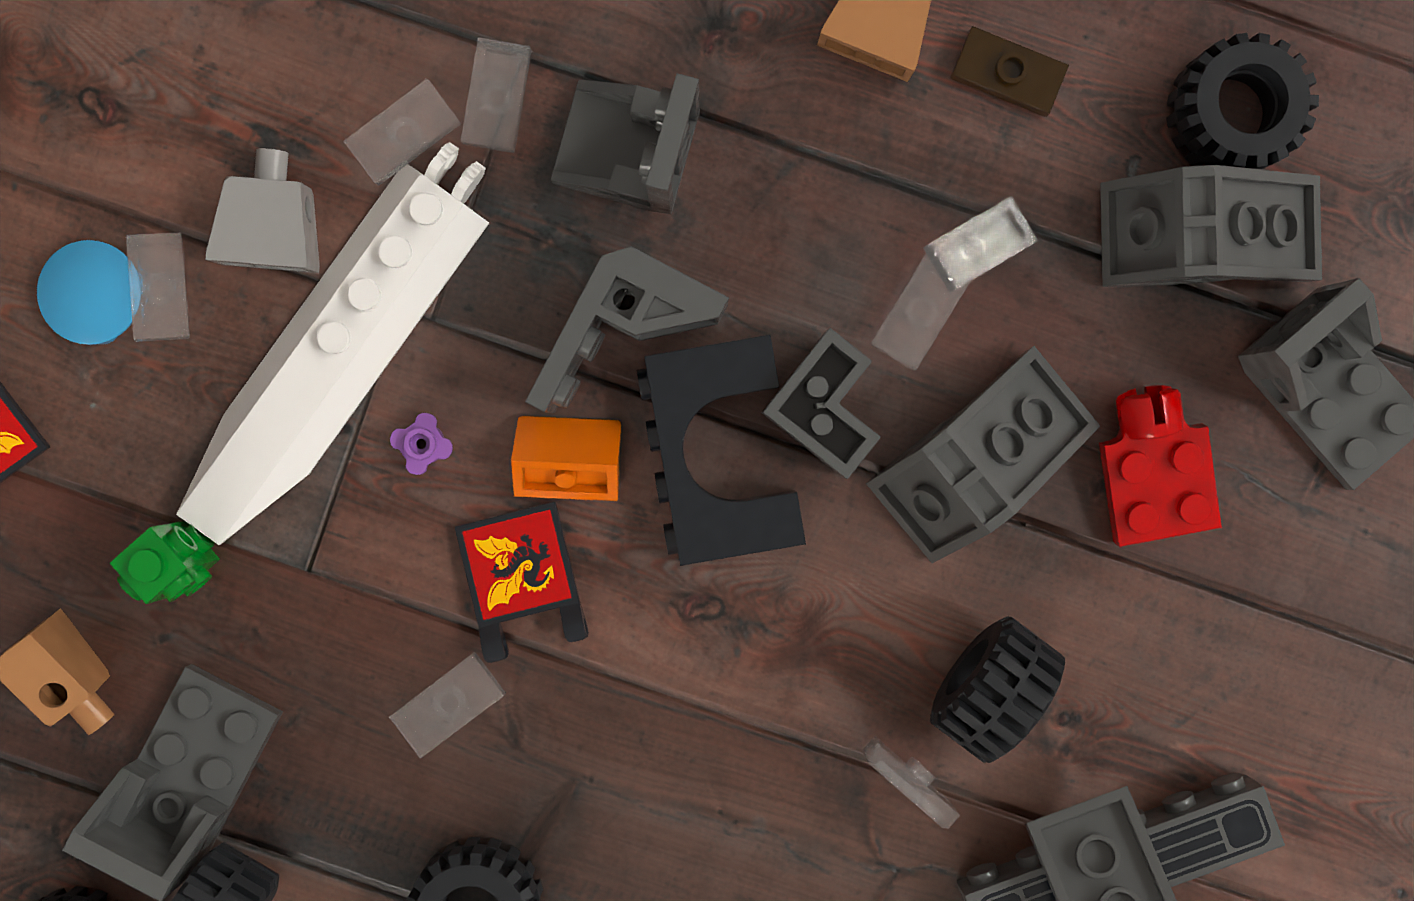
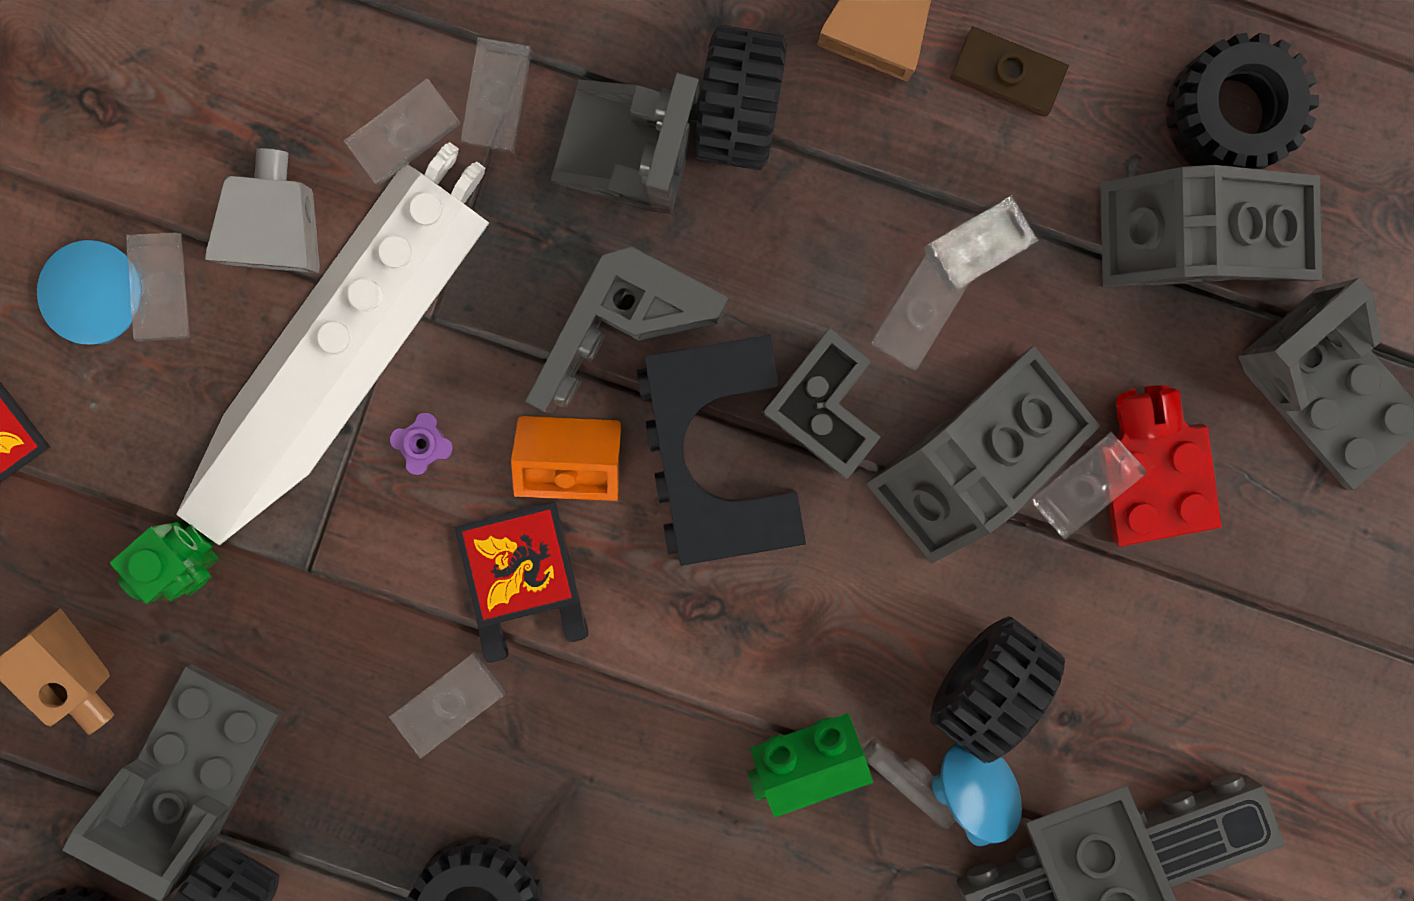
none -> black tyre [694,24,787,171]
none -> green brick [747,713,873,818]
none -> dark azure dish [932,743,1022,847]
none -> clear plate [1030,432,1147,540]

